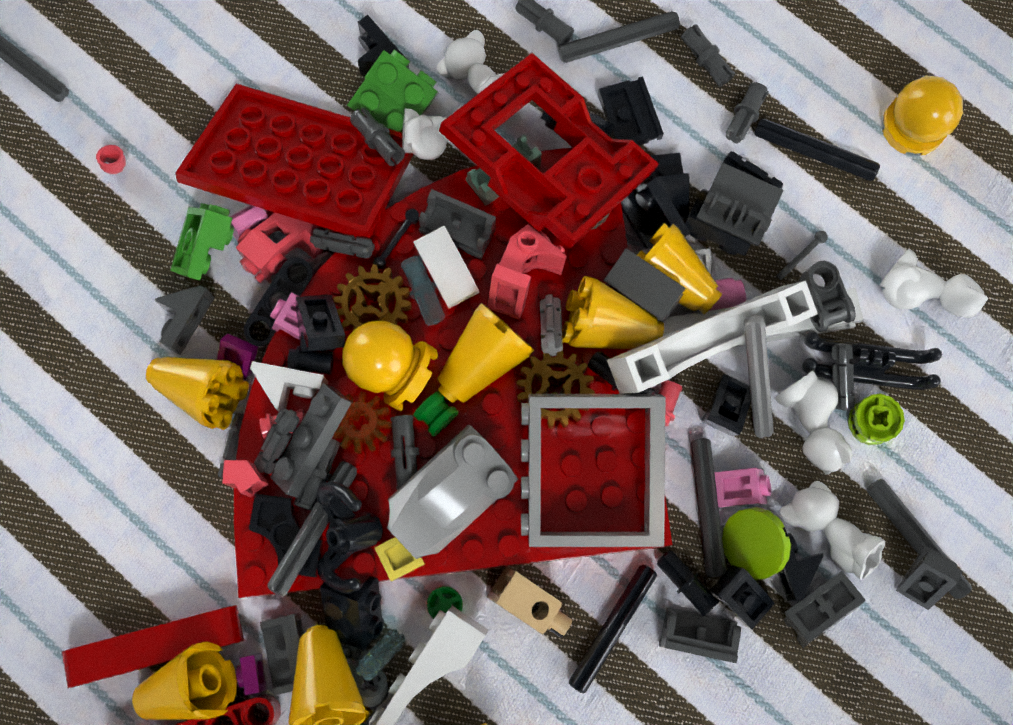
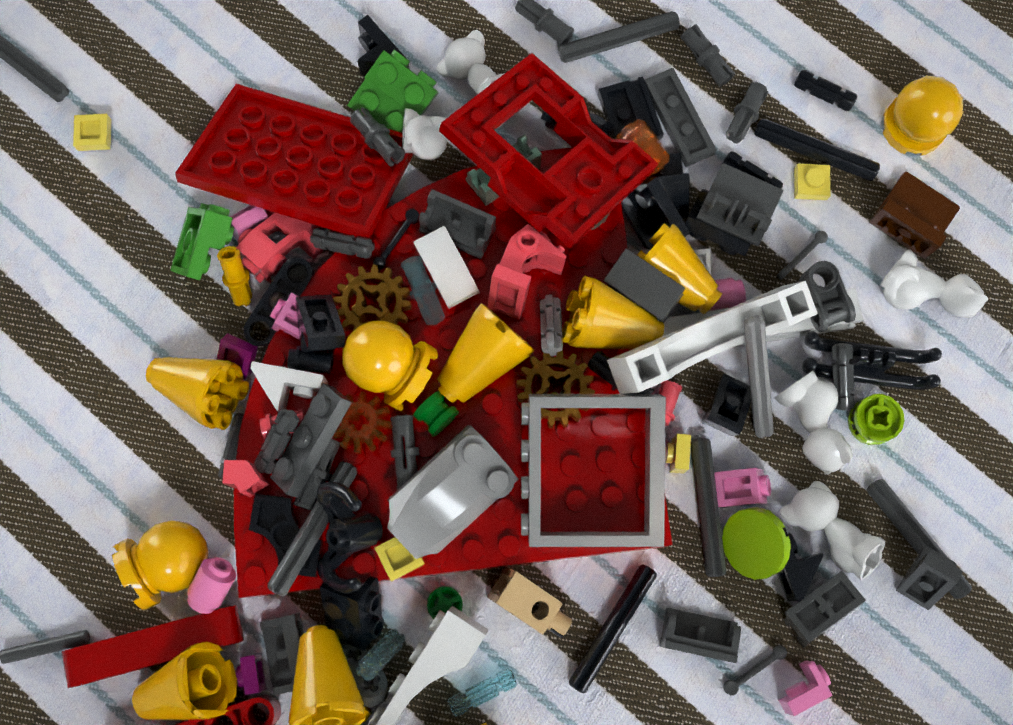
coral hinge [96,145,126,174] -> none
dark grey slope [154,285,215,355] -> none
black axle [657,551,720,617] -> none
black slope [710,565,775,629] -> none
none -> dark grey piece [0,630,90,664]
none -> light yellow plate [73,114,111,151]
none -> yellow tile [112,520,209,610]
none -> bright pink brick [187,557,236,614]
none -> yellow axle [217,246,252,307]
none -> clear light blue axle [448,669,517,716]
none -> clear orange gear [616,119,670,177]
none -> dark grey plate [644,68,717,167]
none -> light yellow plate [665,434,691,474]
none -> dark grey hinge [723,645,787,695]
none -> bright pink bracket [778,661,833,716]
none -> black axle [794,70,857,111]
none -> light yellow plate [794,163,831,200]
none -> reddish brown bracket [869,172,960,259]

